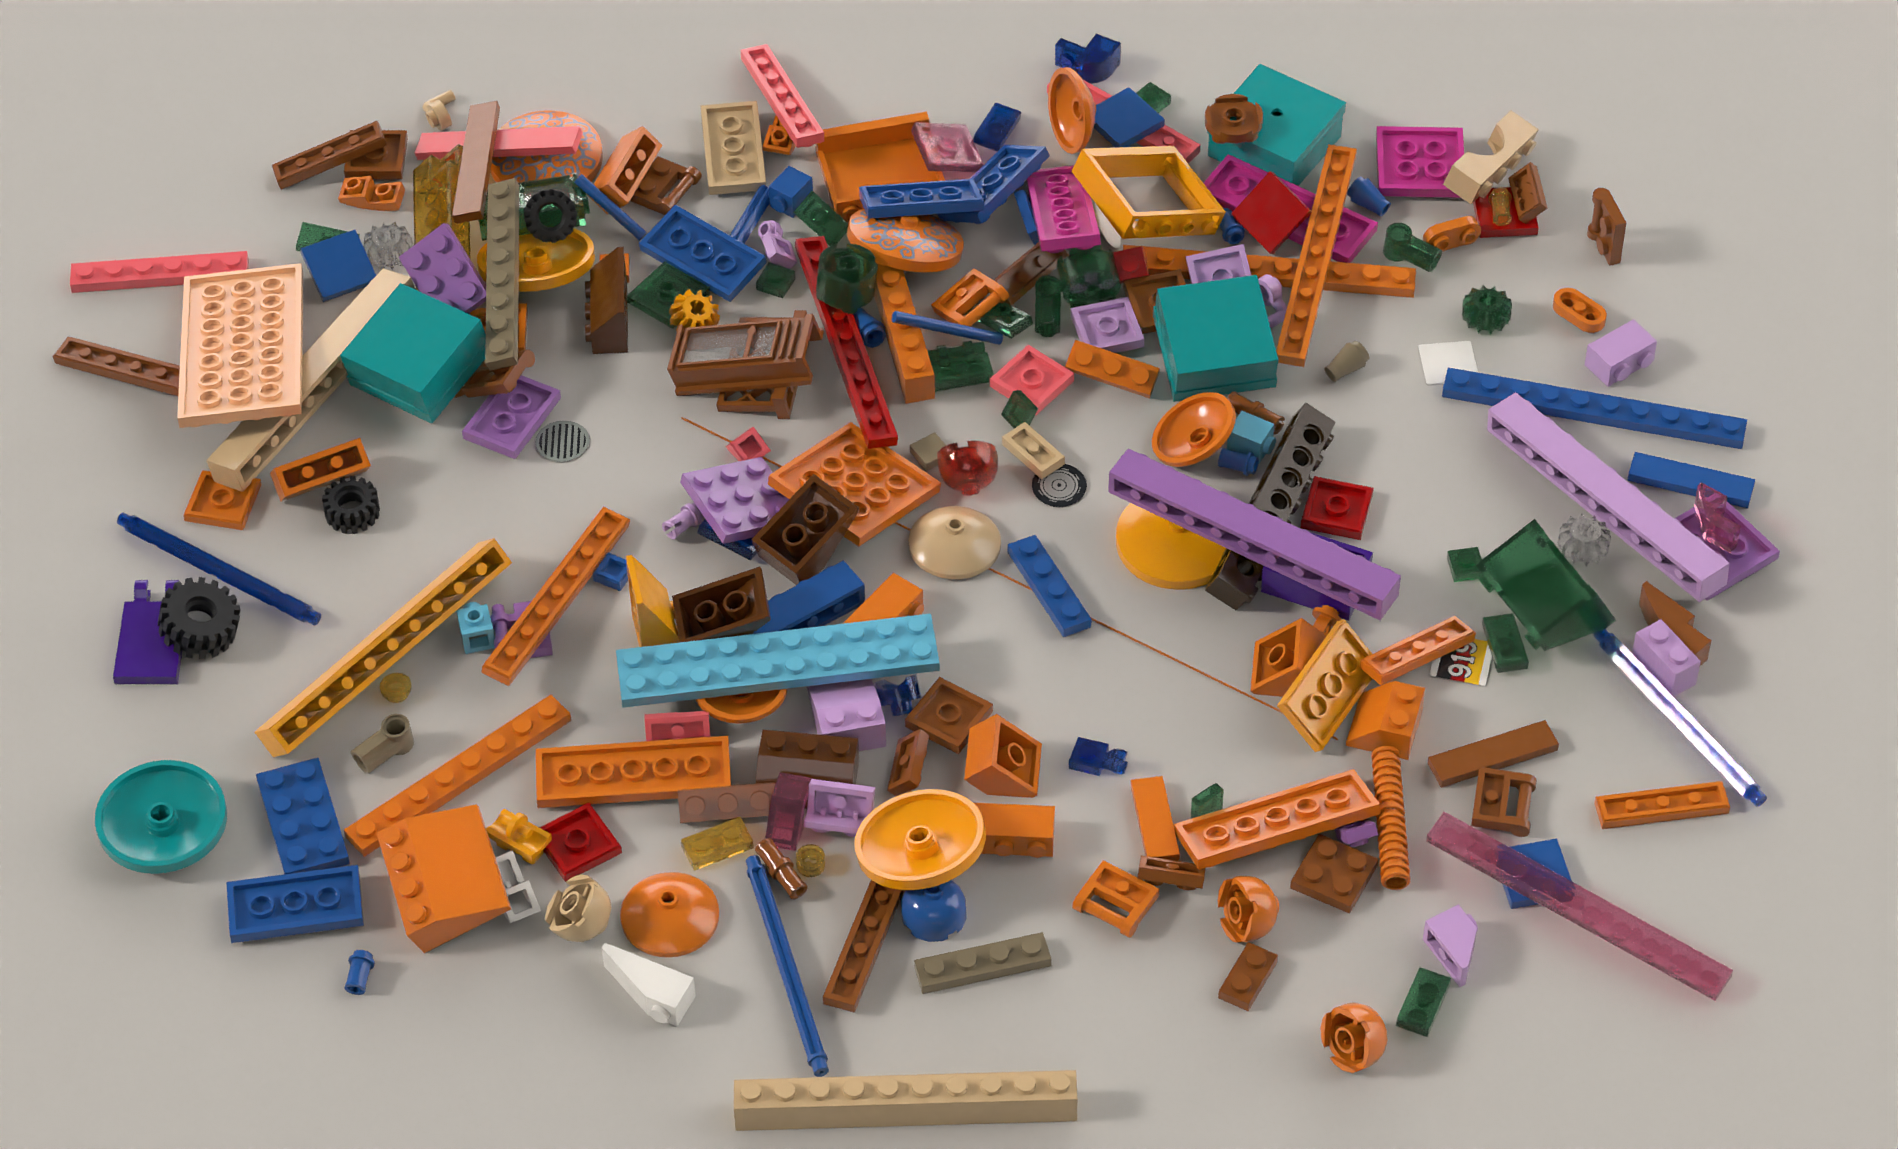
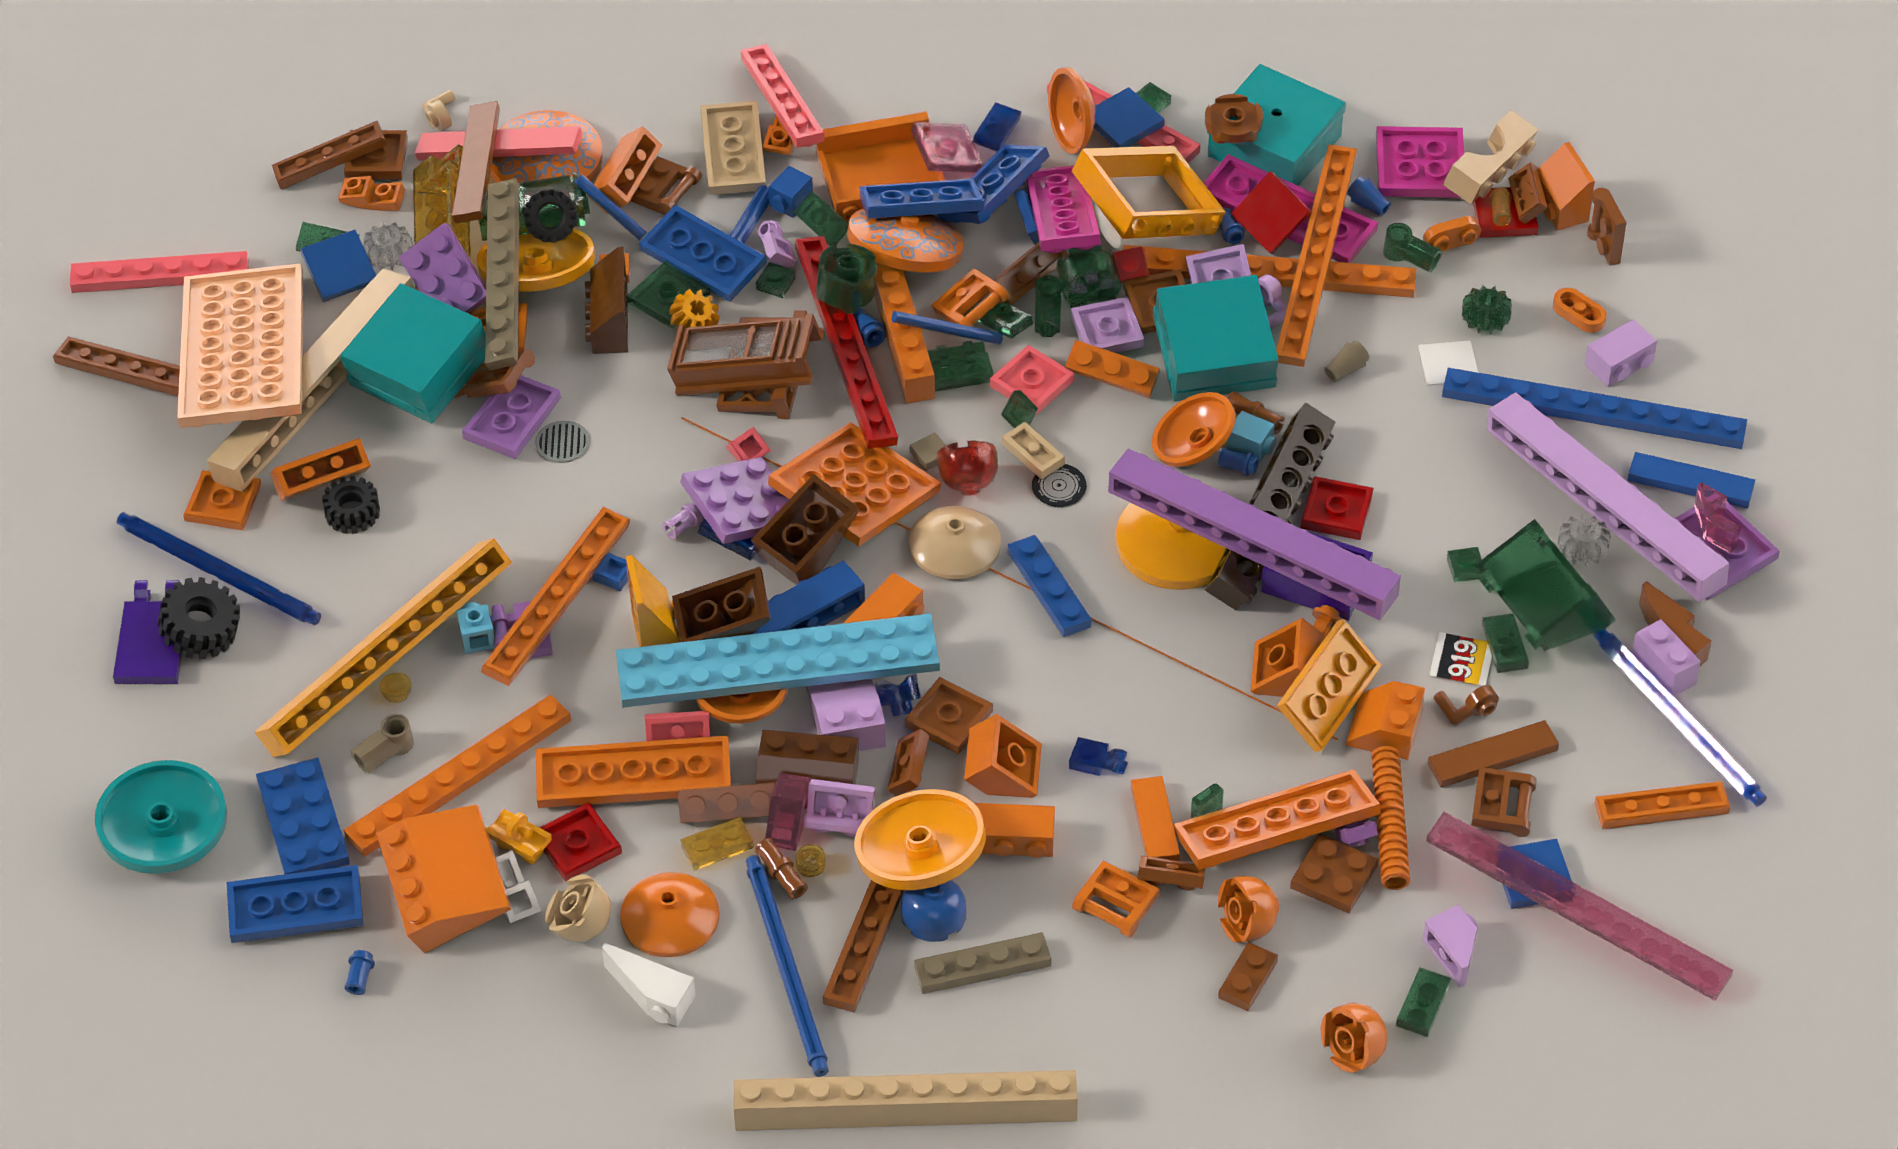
clear blue brick [1055,33,1121,84] -> none
orange tile [1360,616,1476,685] -> none
none -> dark orange plate [1433,685,1499,725]
none -> orange slope [1538,142,1595,231]

